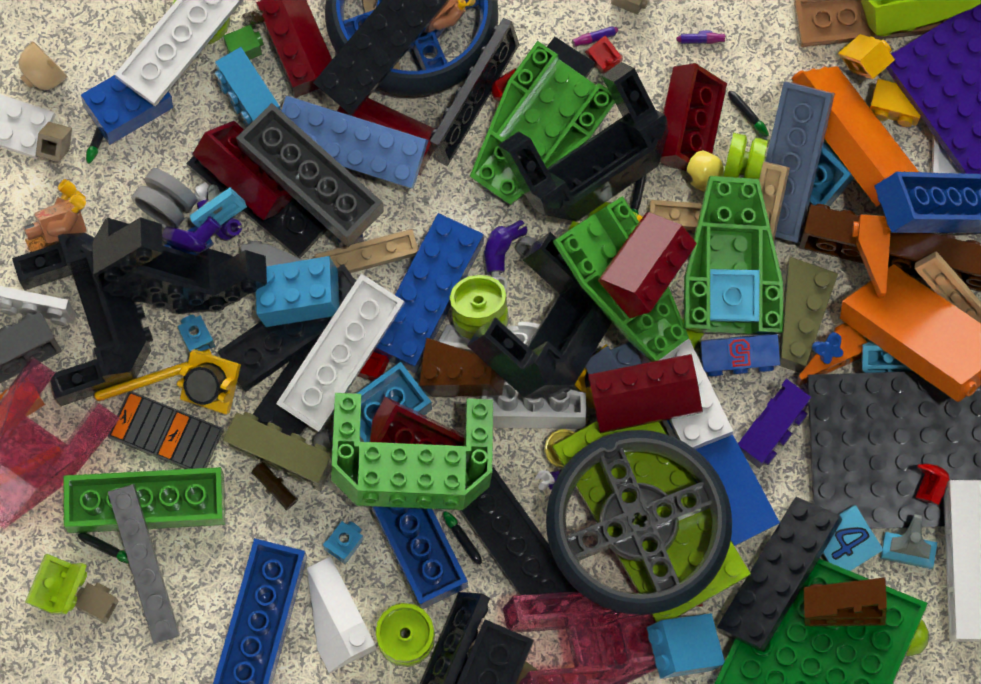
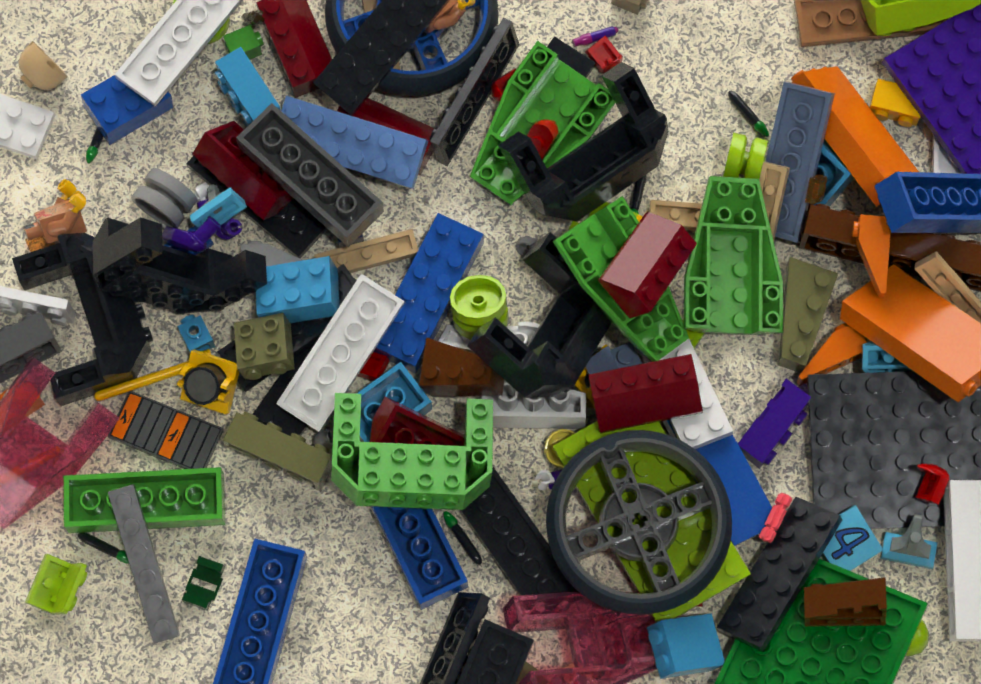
dark tan brick [35,122,72,162] -> none
dark tan brick [75,583,119,624] -> none
dark brown pin [251,462,298,511] -> none
white wedge [307,556,376,673] -> none
dark azure brick [323,521,364,565] -> none
lime wheel [376,603,435,667] -> none
dark purple arm [484,220,528,289] -> none
dark red slope [660,63,727,171] -> none
piece [676,30,725,44] -> none
light yellow hair [687,150,724,192] -> none
blue brick [698,334,780,376] -> none
medium azure tile [710,269,759,322] -> none
blue piece [812,332,843,364] -> none
yellow brick [838,34,895,79] -> none
none -> dark green piece [182,556,225,611]
none -> olive brick [234,313,295,380]
none -> red plate [527,119,558,159]
none -> coral axle [759,493,792,543]
none -> clear orange tile [805,174,827,204]

